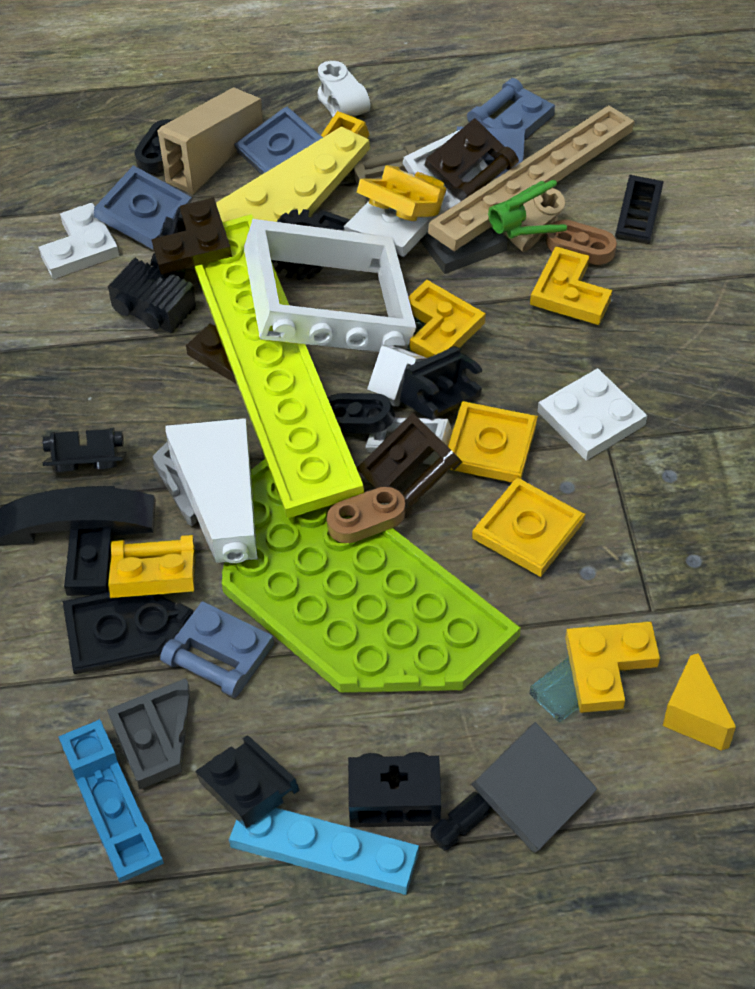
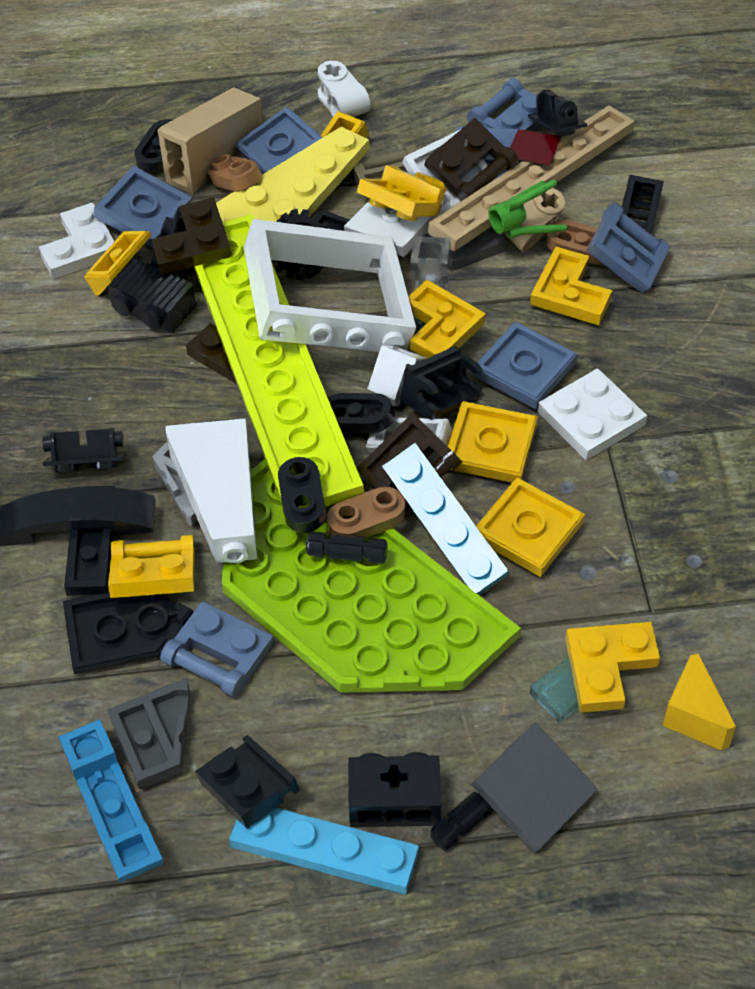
none -> yellow slope [84,231,152,296]
none -> medium nougat plate [208,154,262,191]
none -> black plate [278,457,326,533]
none -> black axle [306,532,388,564]
none -> plate [382,443,510,596]
none -> clear brick [410,237,452,292]
none -> sand blue plate [472,322,578,409]
none -> dark red sticker [510,129,561,165]
none -> black hinge [528,89,587,136]
none -> sand blue plate [586,202,670,293]

